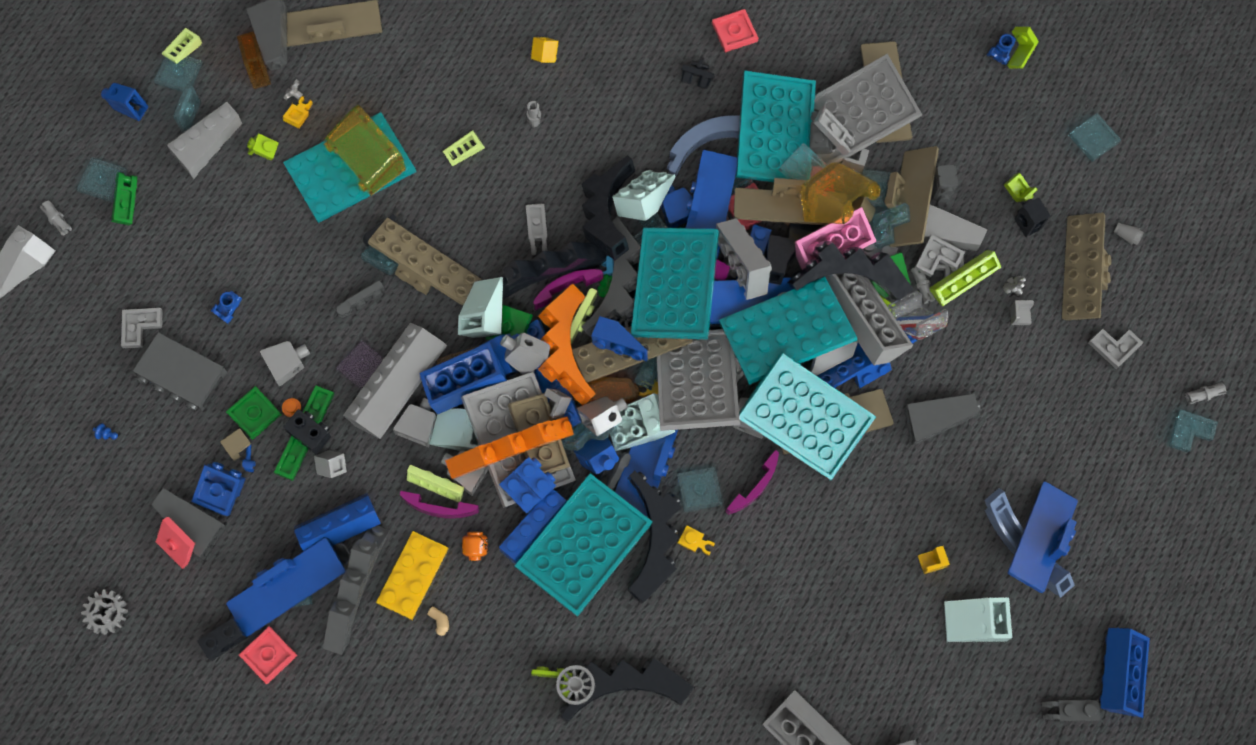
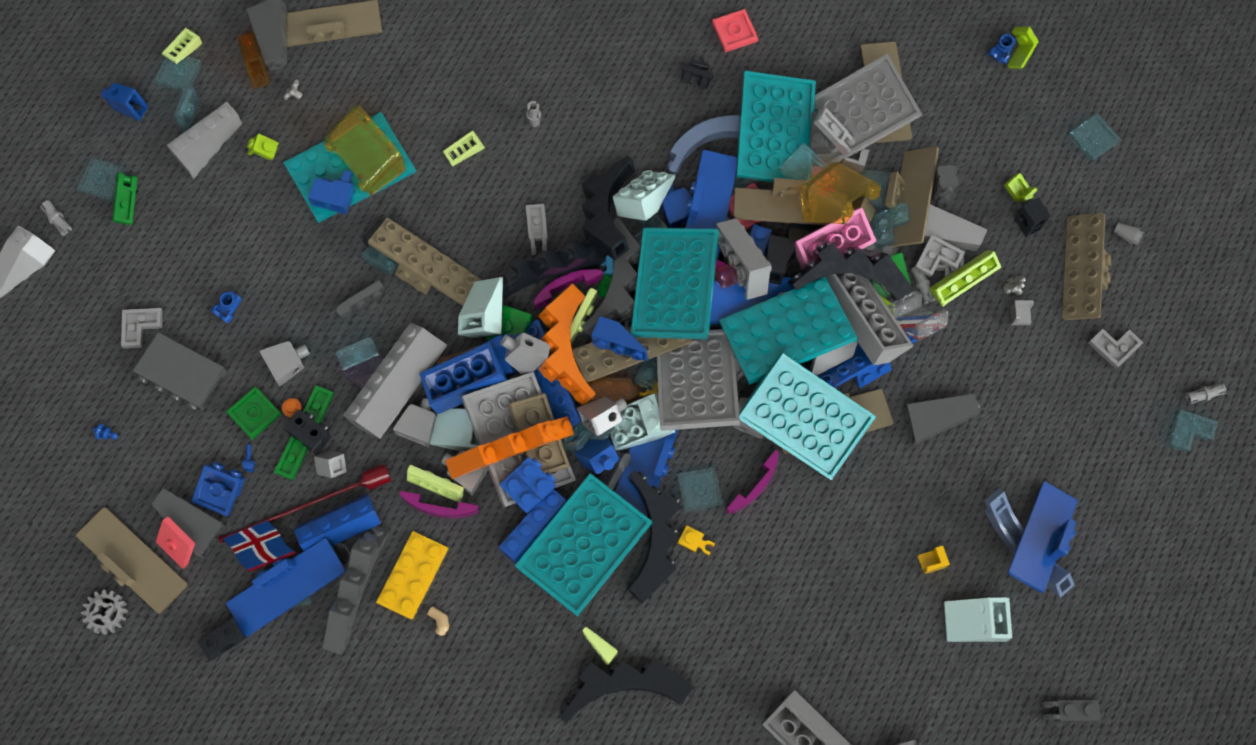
dark tan panel [220,428,251,461] -> none
coral plate [239,626,298,684] -> none
yellow plate [283,96,312,128] -> none
orange head [462,532,488,561] -> none
yellow panel [531,37,558,63] -> none
lime bracket [532,667,573,700] -> none
light grey panel [544,388,572,419] -> none
light grey wheel [556,665,595,705] -> none
blue slope [1100,628,1150,718] -> none
none -> dark tan bracket [76,507,188,614]
none -> flag [218,463,392,572]
none -> blue hinge [308,170,355,215]
none -> clear light blue plate [335,337,379,370]
none -> yellowish green slope [583,627,618,666]
none -> clear pink slope [714,265,738,288]

